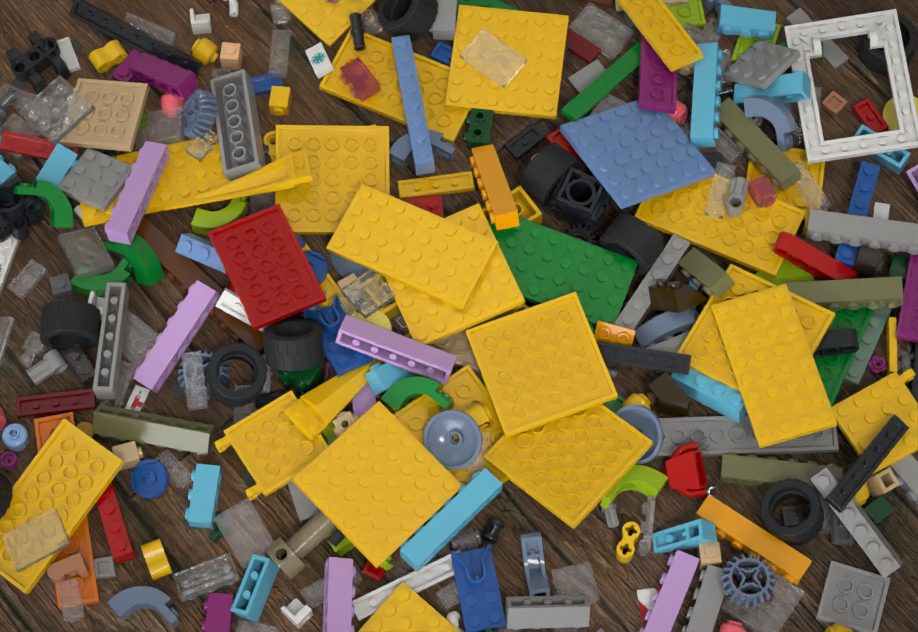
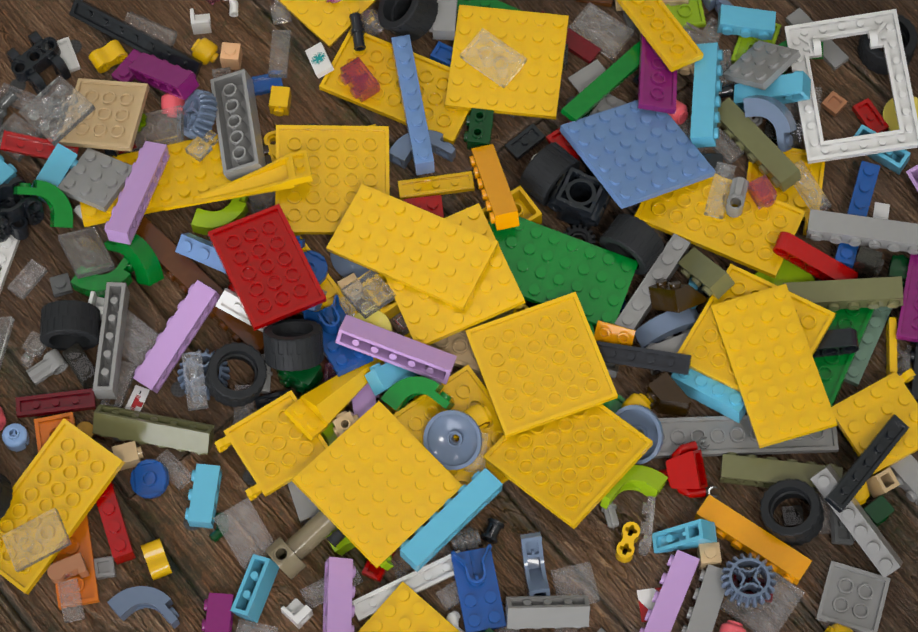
magenta plate [0,451,20,470] -> none
clear plate [173,553,240,602] -> none
magenta plate [868,355,887,374] -> none

